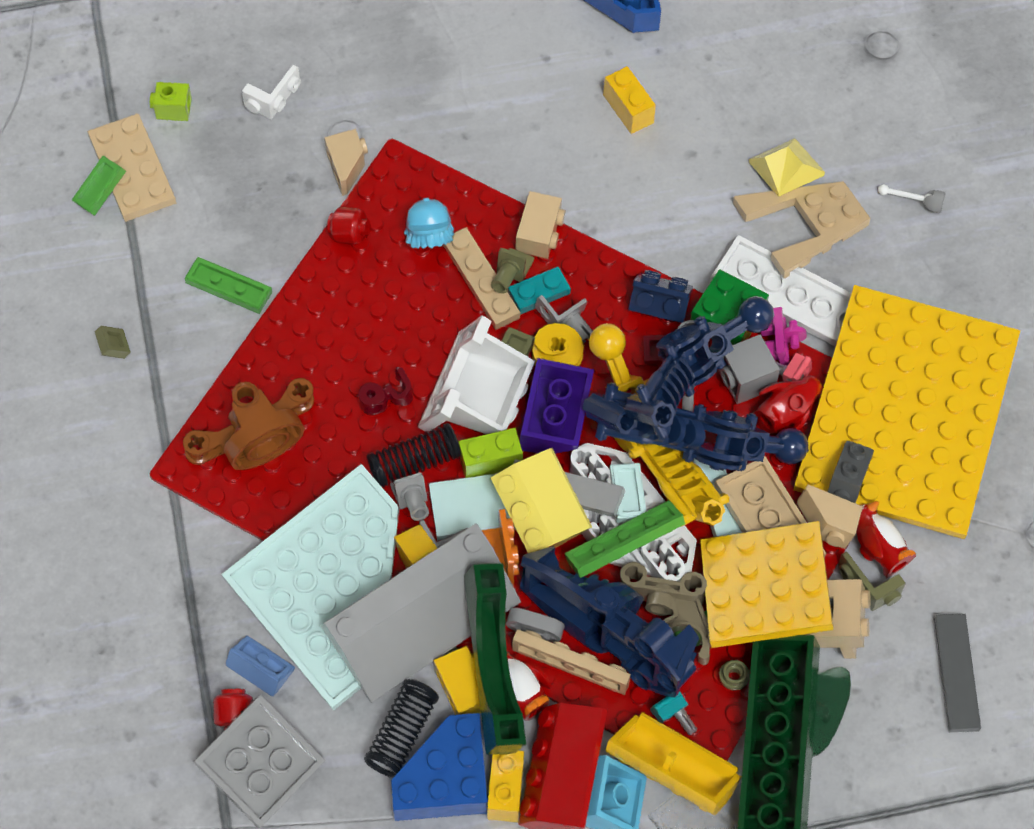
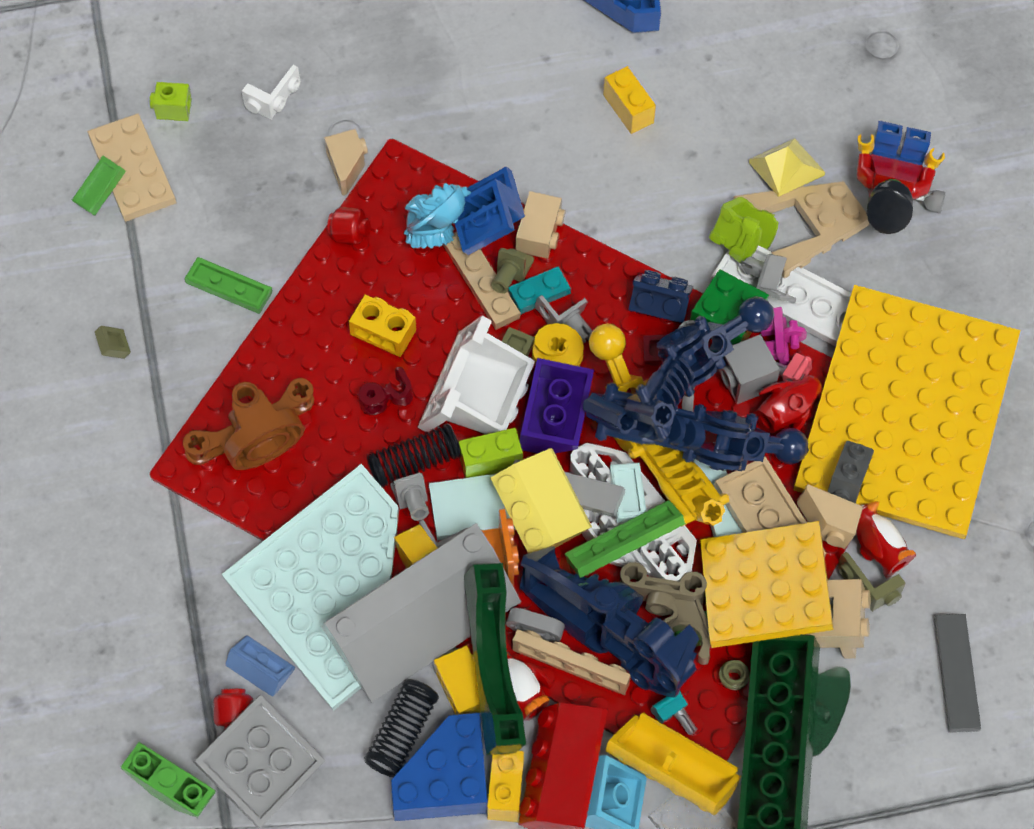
none -> bright green slope [121,742,216,818]
none -> yellow brick [349,295,416,357]
none -> medium azure hair [405,183,471,231]
none -> blue bracket [455,167,525,255]
none -> lime piece [709,197,779,263]
none -> light grey bracket [742,254,797,302]
none -> piece [857,121,945,234]

